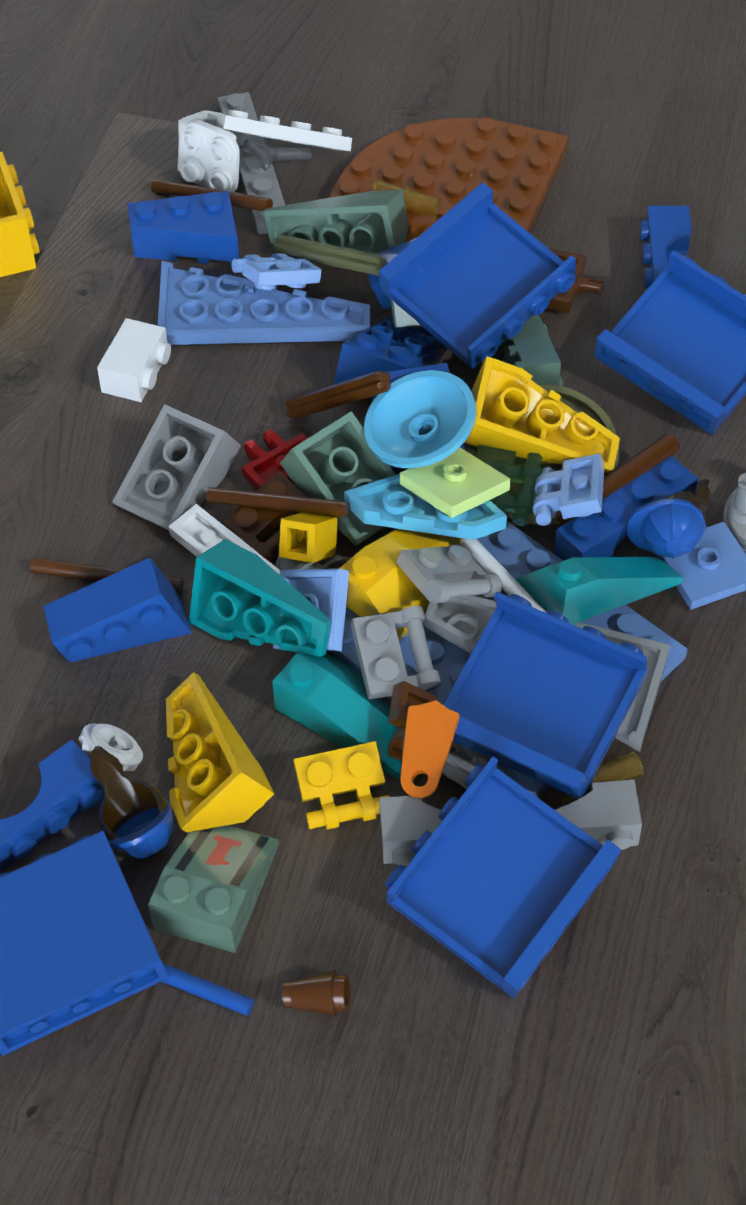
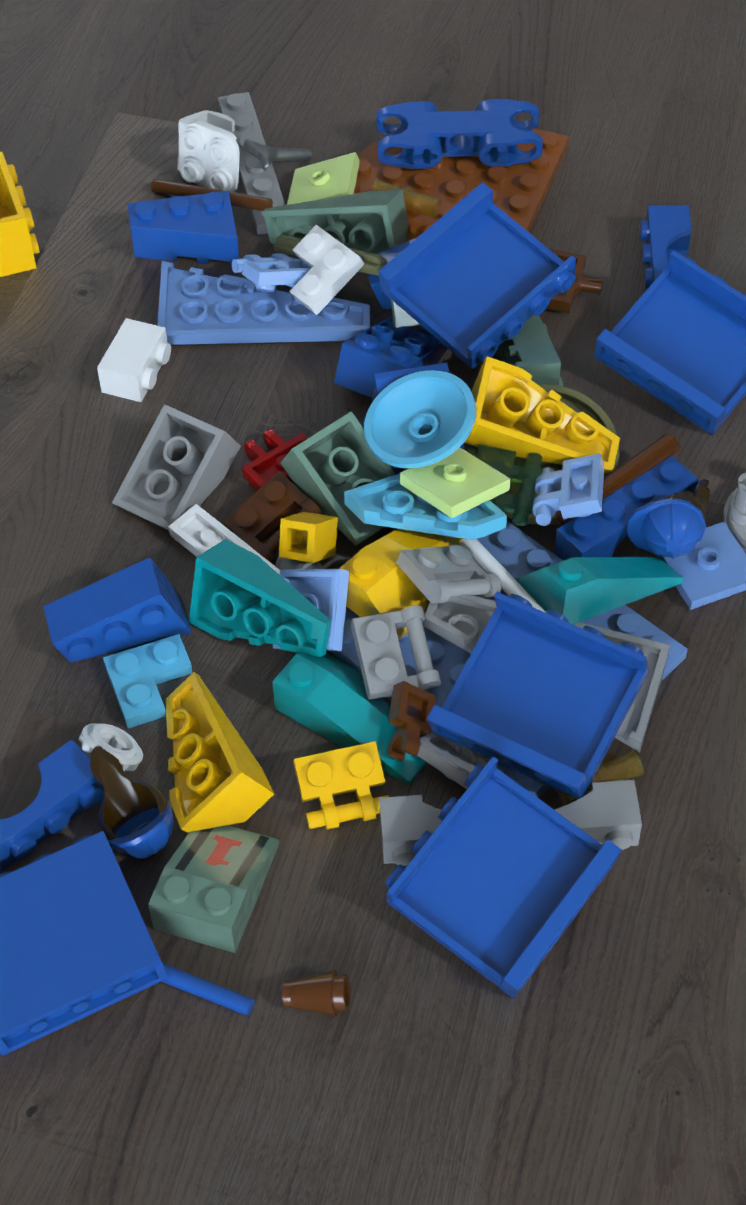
reddish brown bar [30,557,184,594] -> none
reddish brown bar [206,487,350,517] -> none
white plate [216,110,352,151] -> none
reddish brown axle [285,370,391,419] -> none
orange piece [400,700,460,798] -> none
none -> medium azure plate [103,634,193,729]
none -> yellowish green plate [287,152,360,205]
none -> white plate [290,225,365,315]
none -> blue piece [376,99,543,169]

